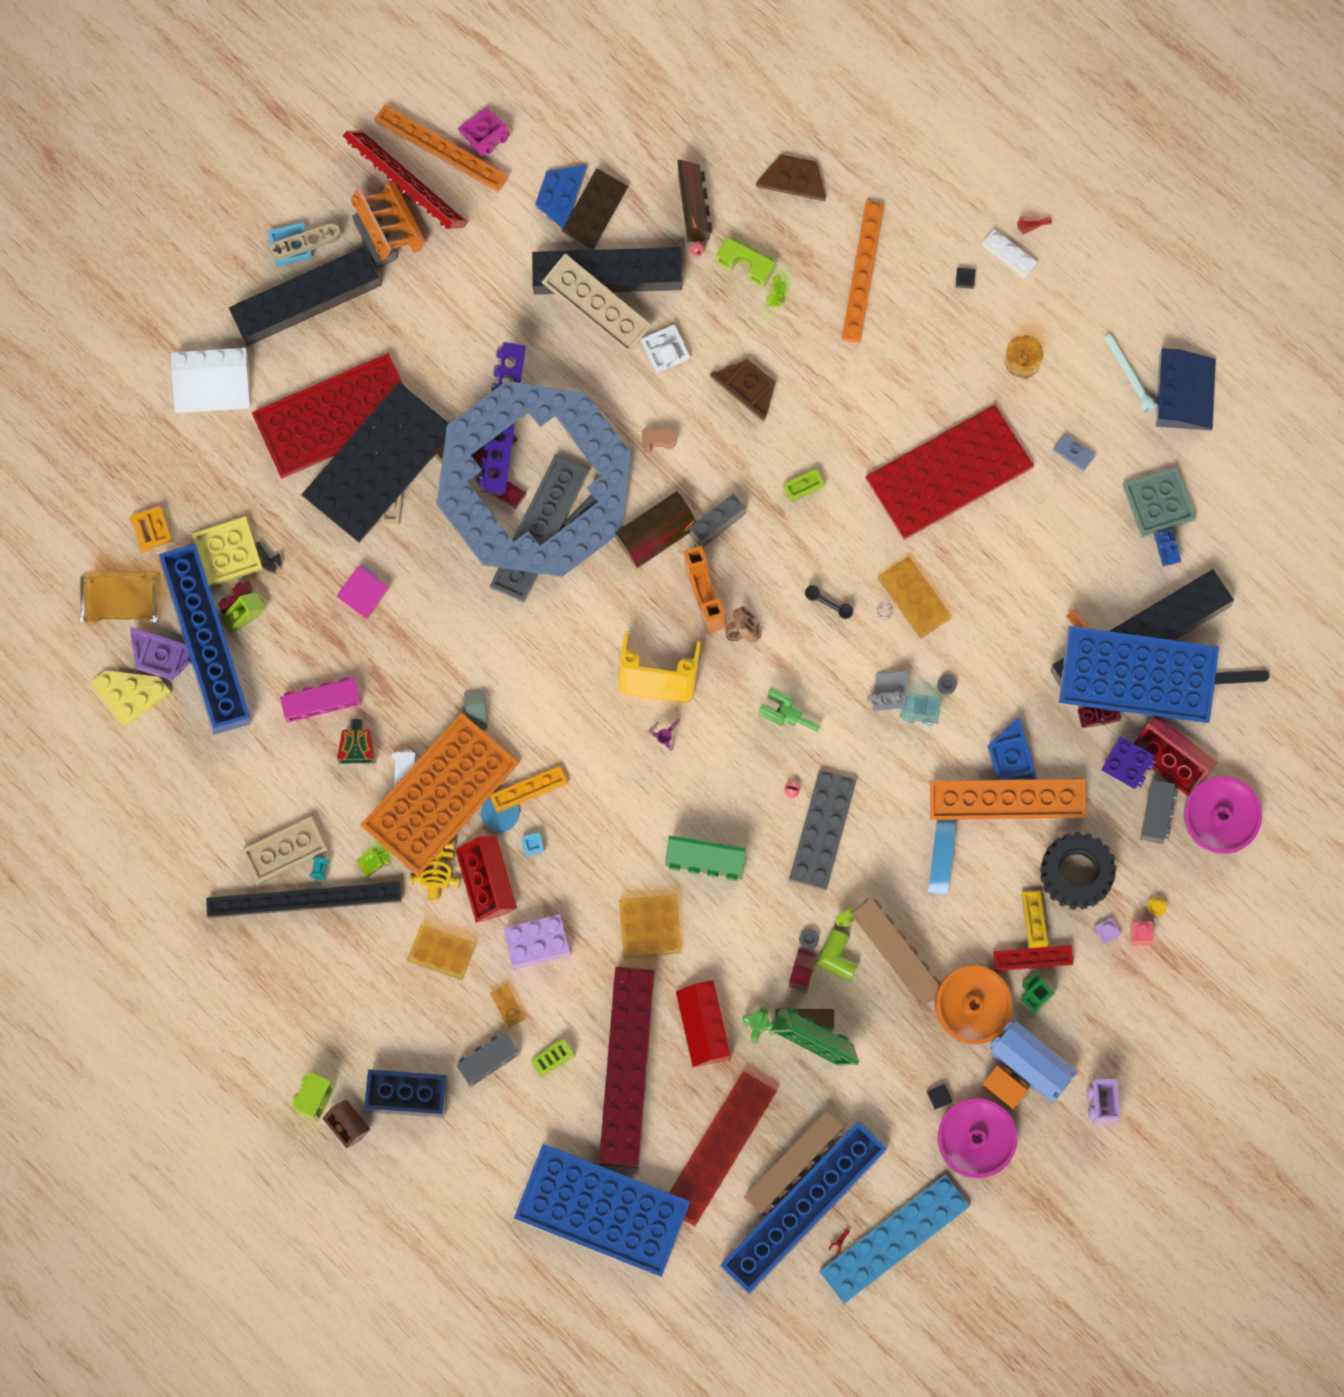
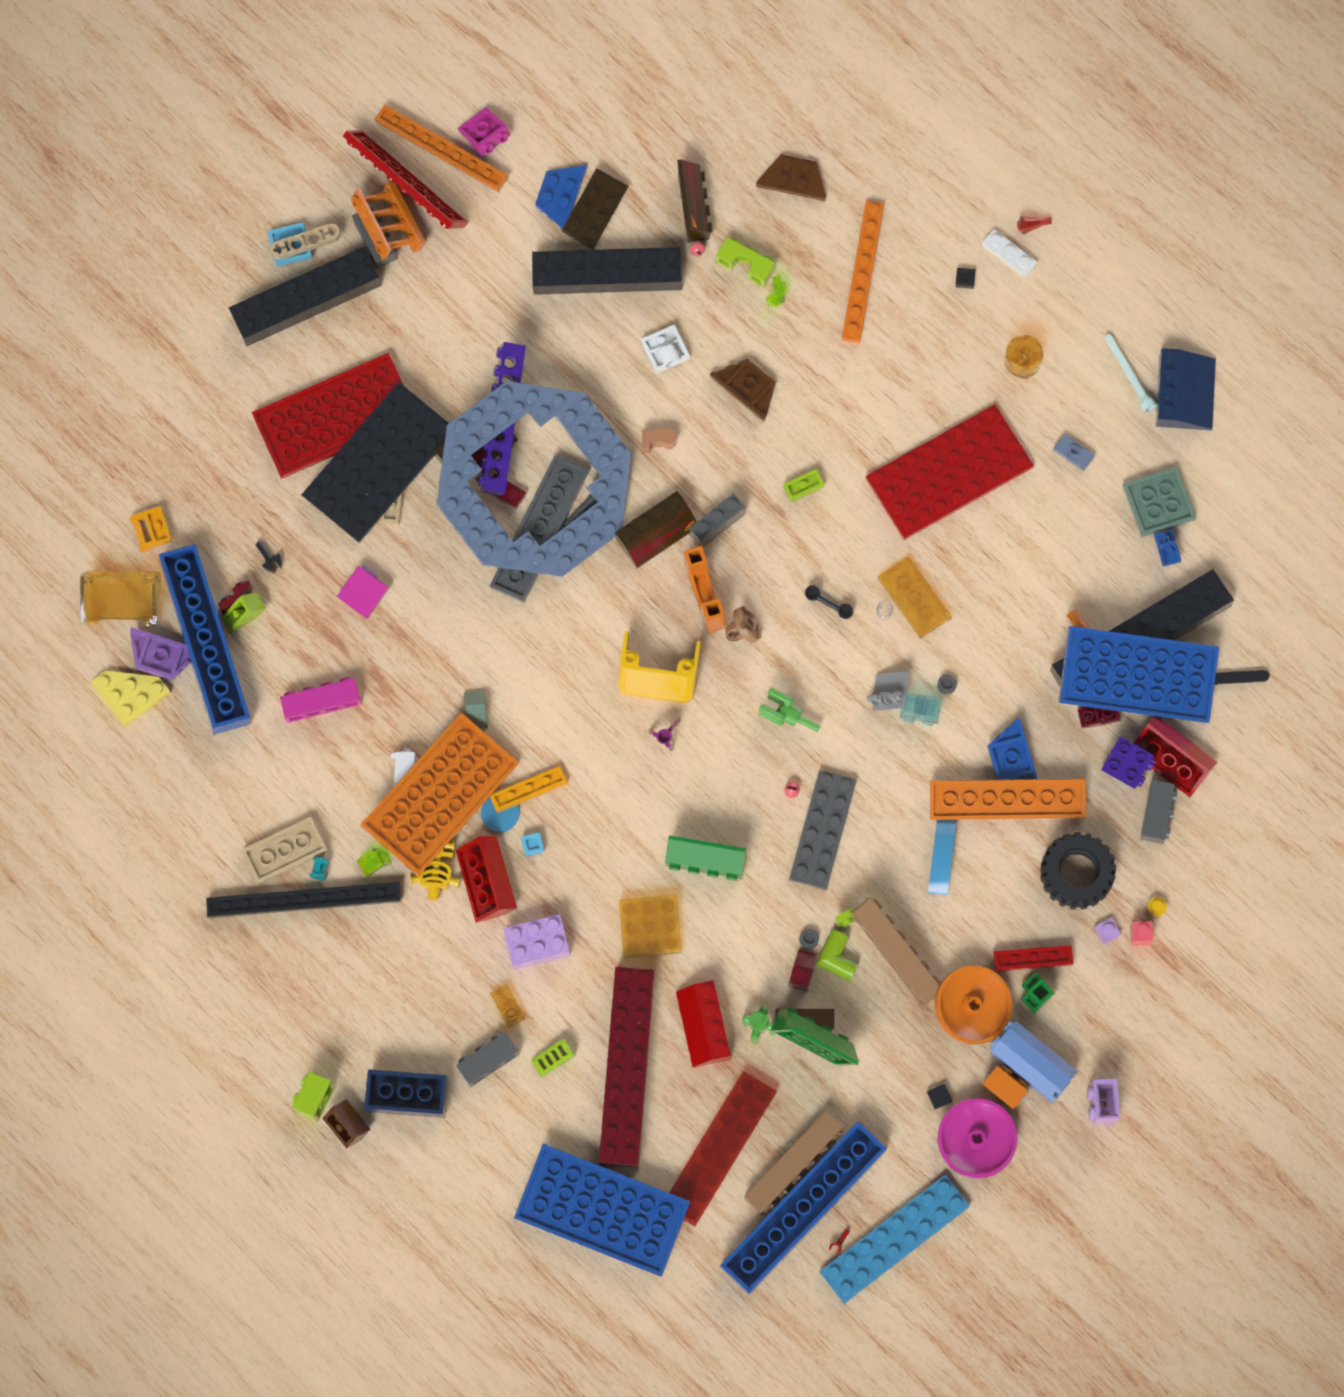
white slope [171,348,250,413] -> none
light yellow plate [192,517,263,587] -> none
torso [337,719,376,764] -> none
clear yellow plate [407,924,476,981] -> none
tan plate [541,253,652,354] -> none
yellow tile [1021,890,1048,948] -> none
dark pink dish [1183,776,1262,854] -> none

